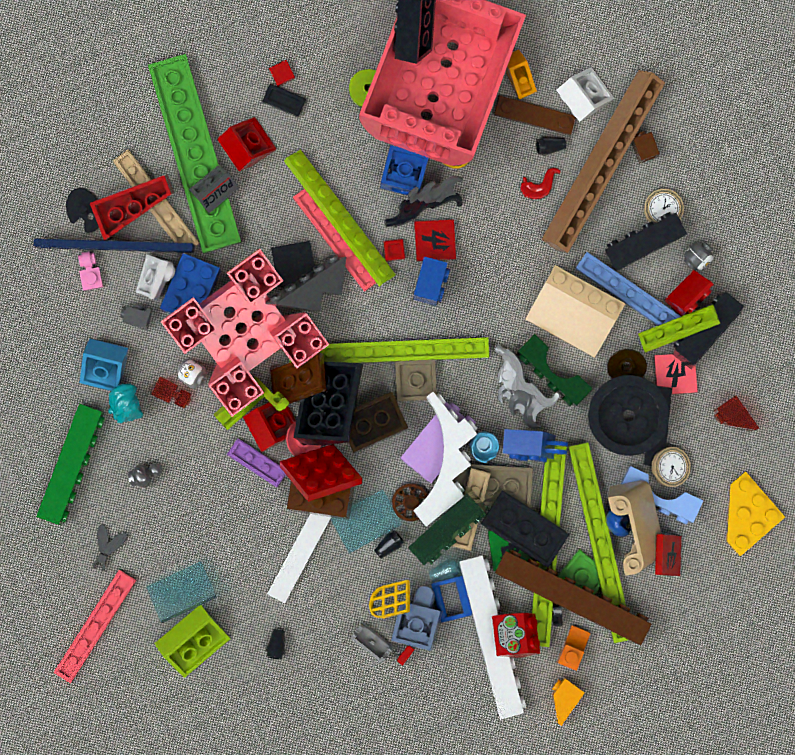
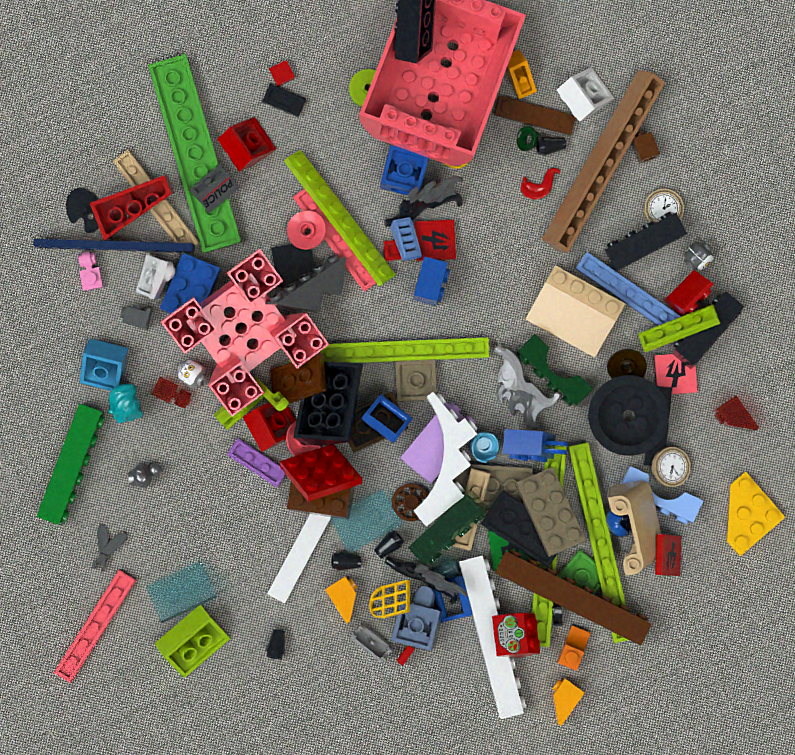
none -> coral dish [287,210,326,250]
none -> light orange slope [325,576,357,624]
none -> black cone [331,551,361,571]
none -> blue tile [361,394,413,444]
none -> piece [384,556,468,604]
none -> medium blue slope [390,217,422,261]
none -> dark tan plate [515,467,586,557]
none -> dark green piece [517,126,540,151]

